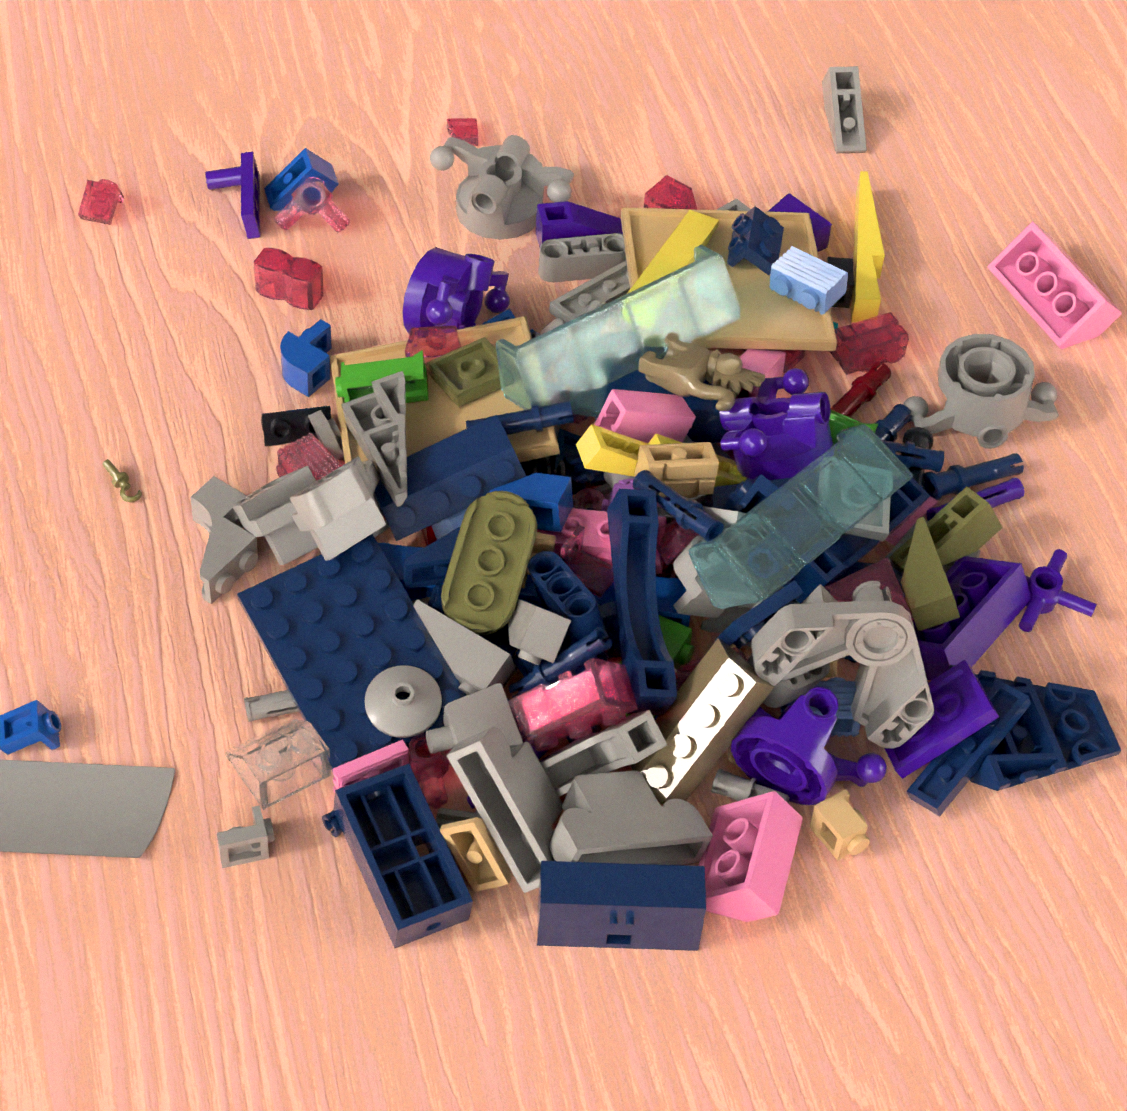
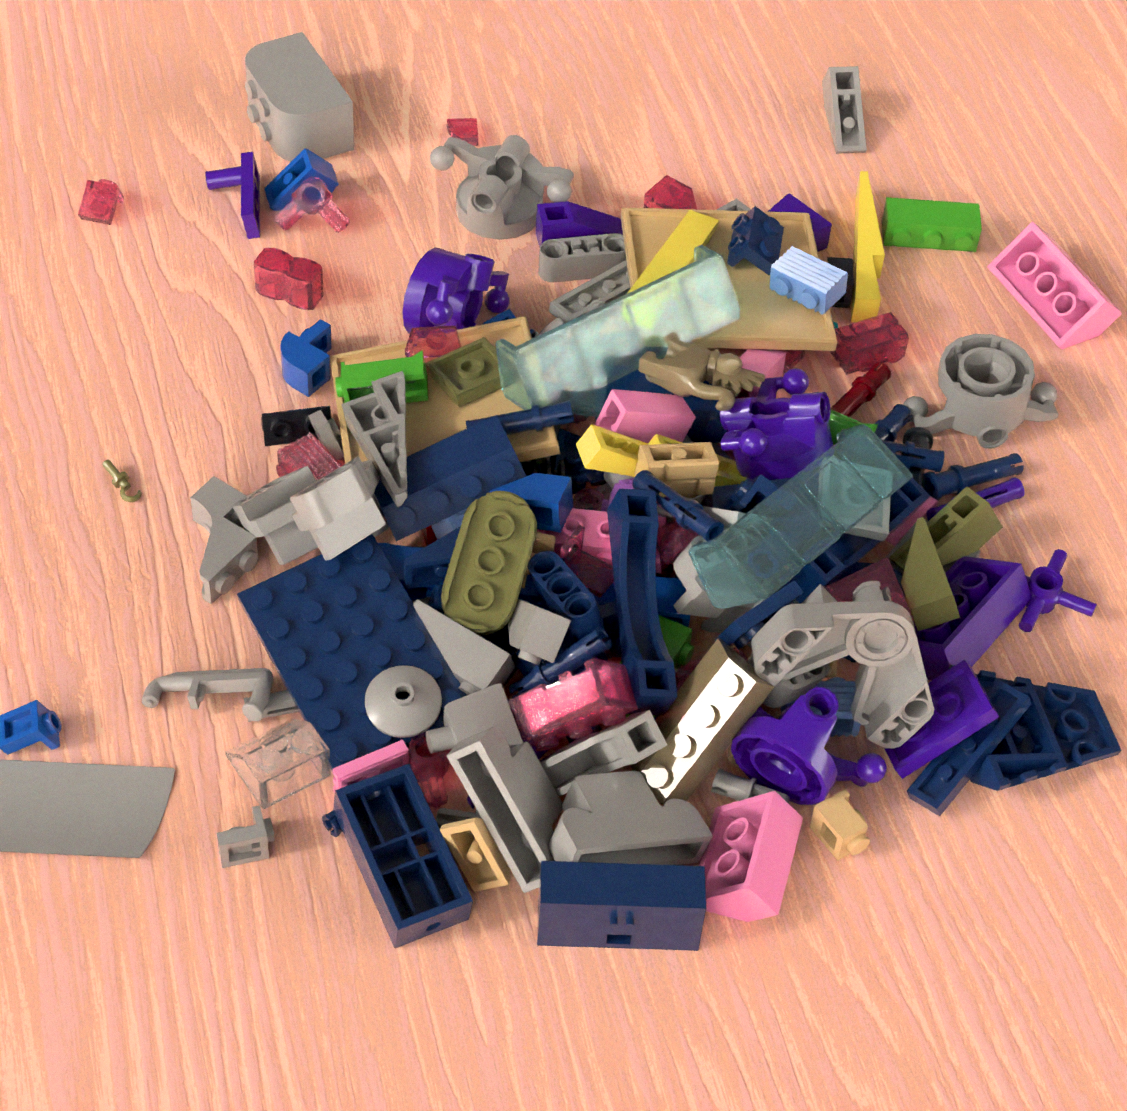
none -> light grey piece [142,668,273,722]
none -> light grey brick [245,32,354,162]
none -> bright green brick [882,197,982,252]

